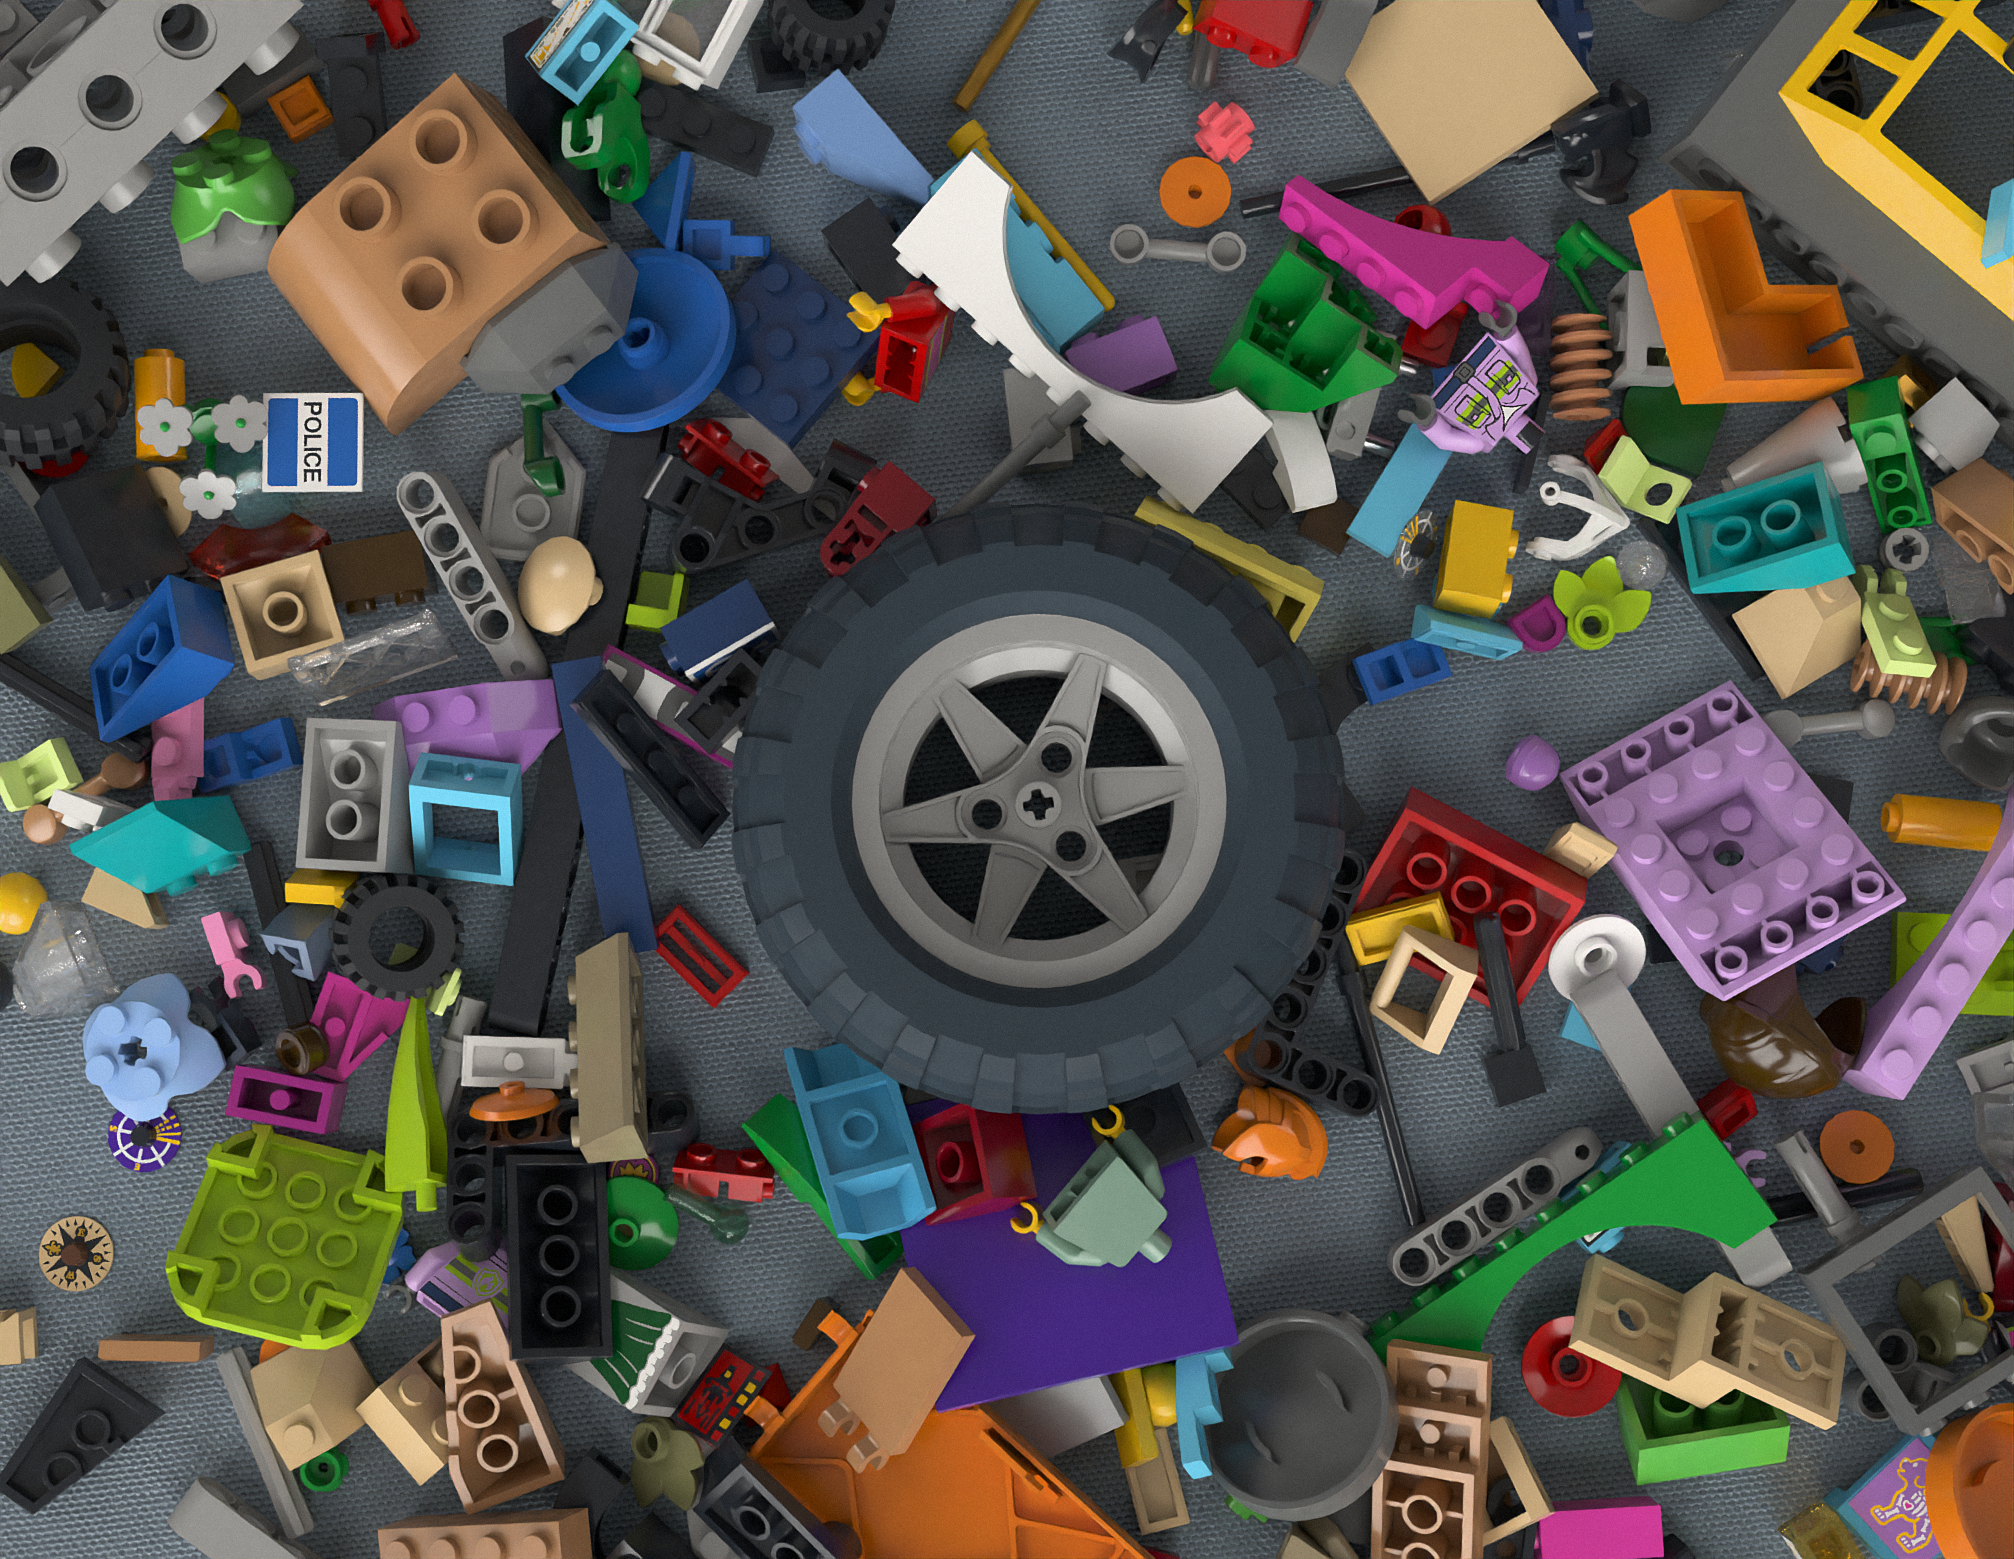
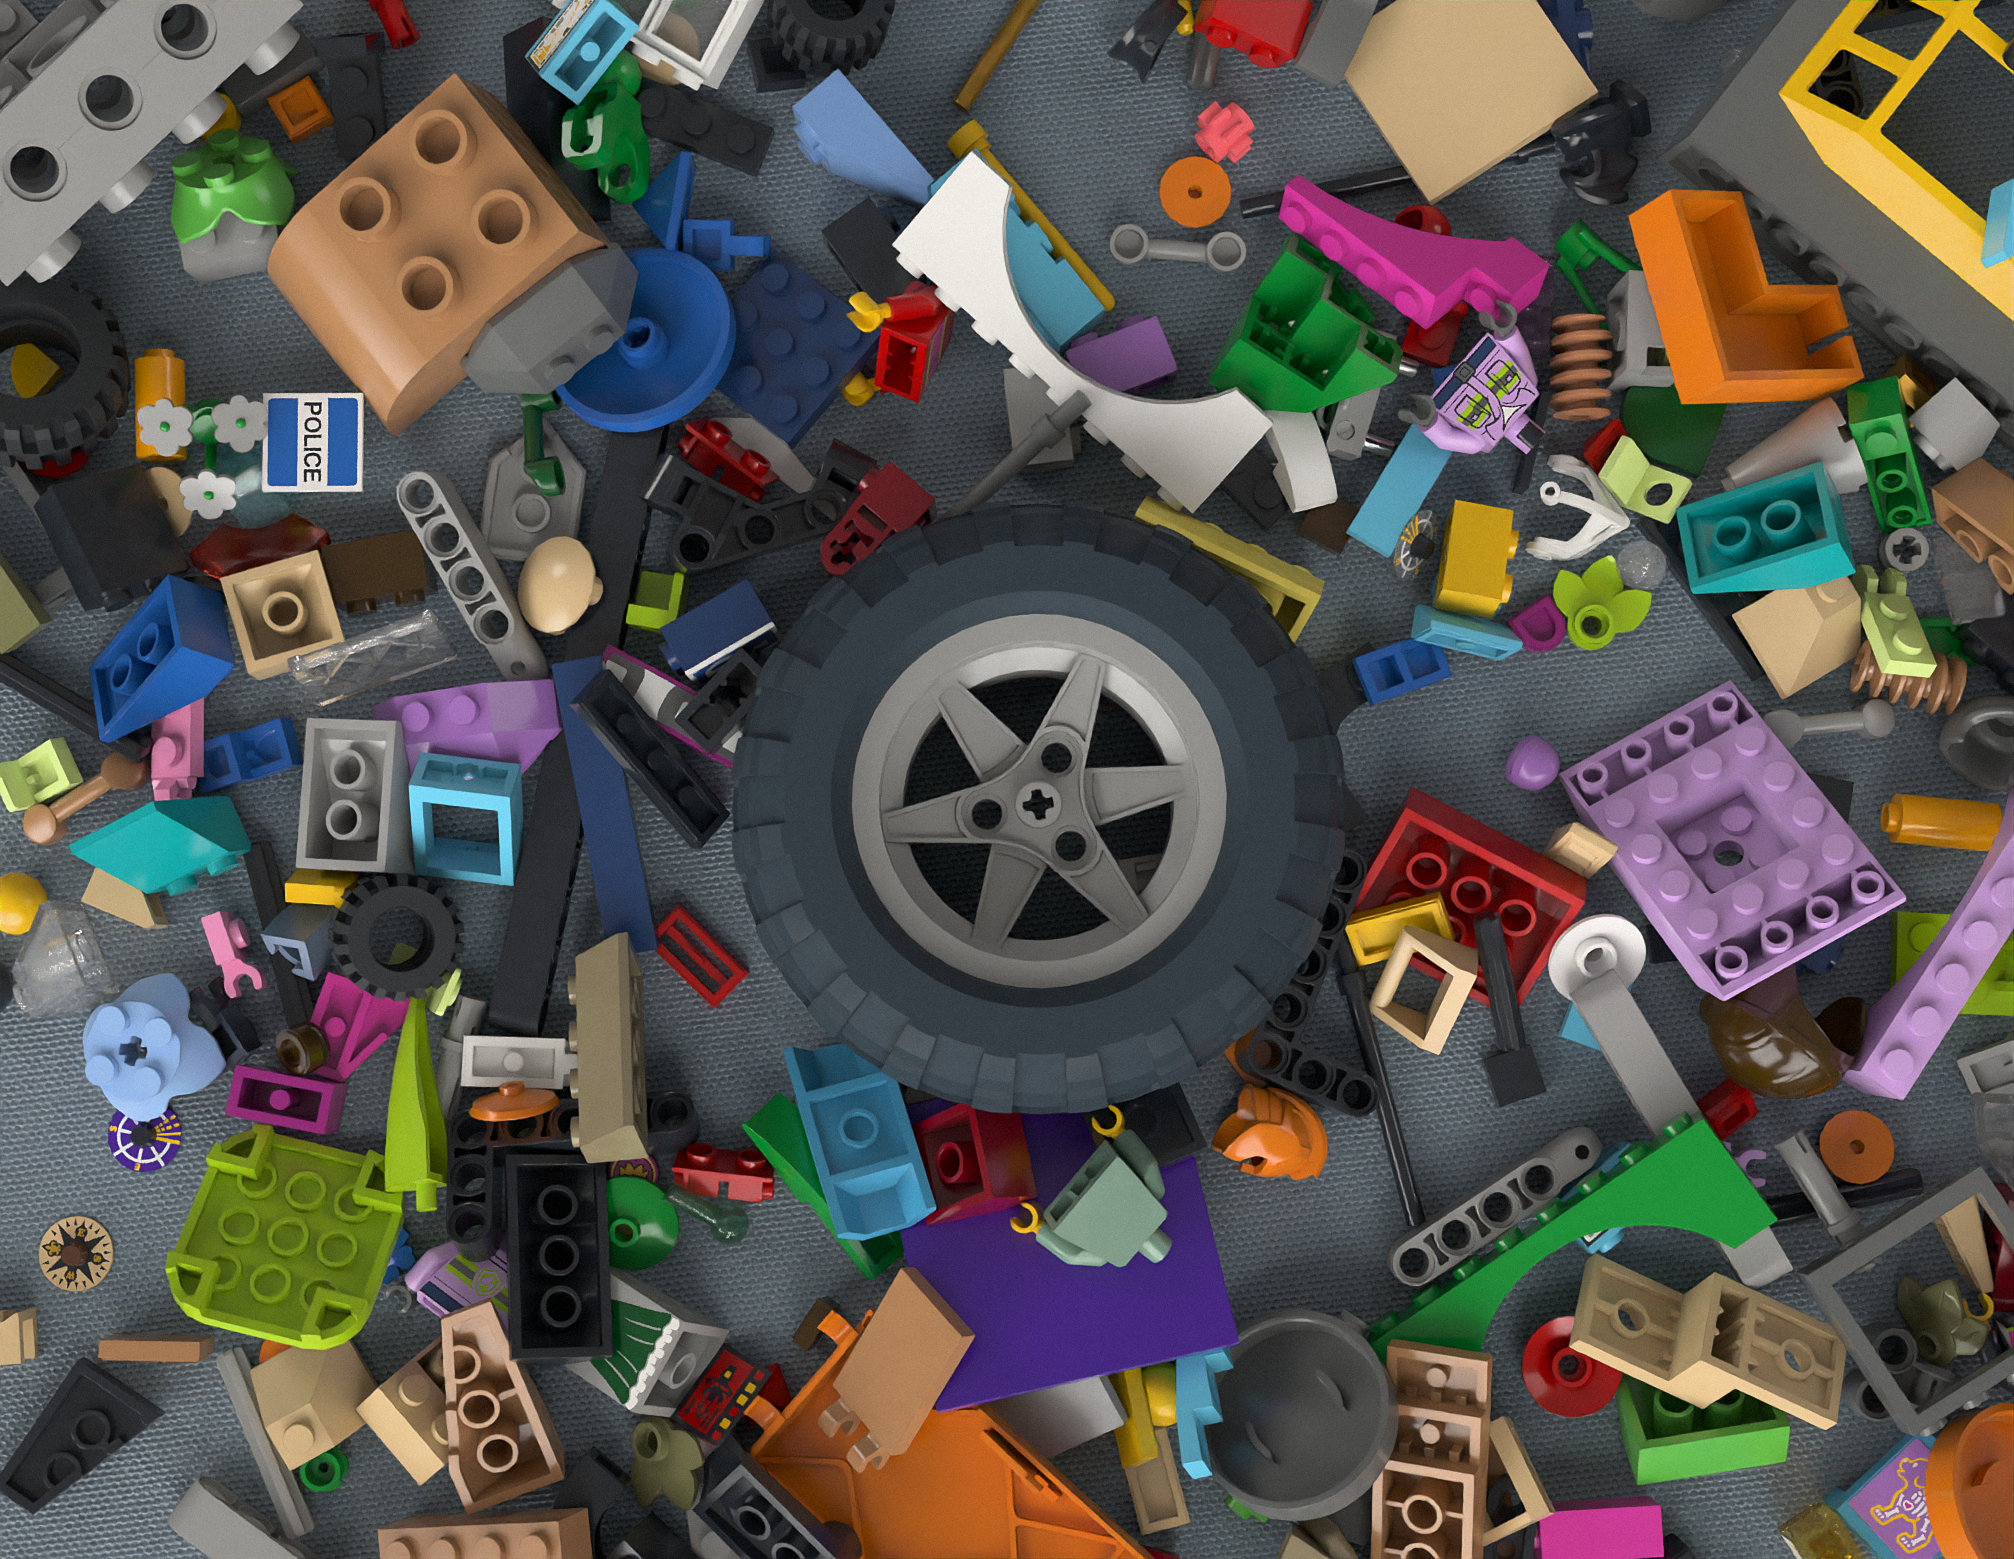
white plate [47,788,137,833] -> none

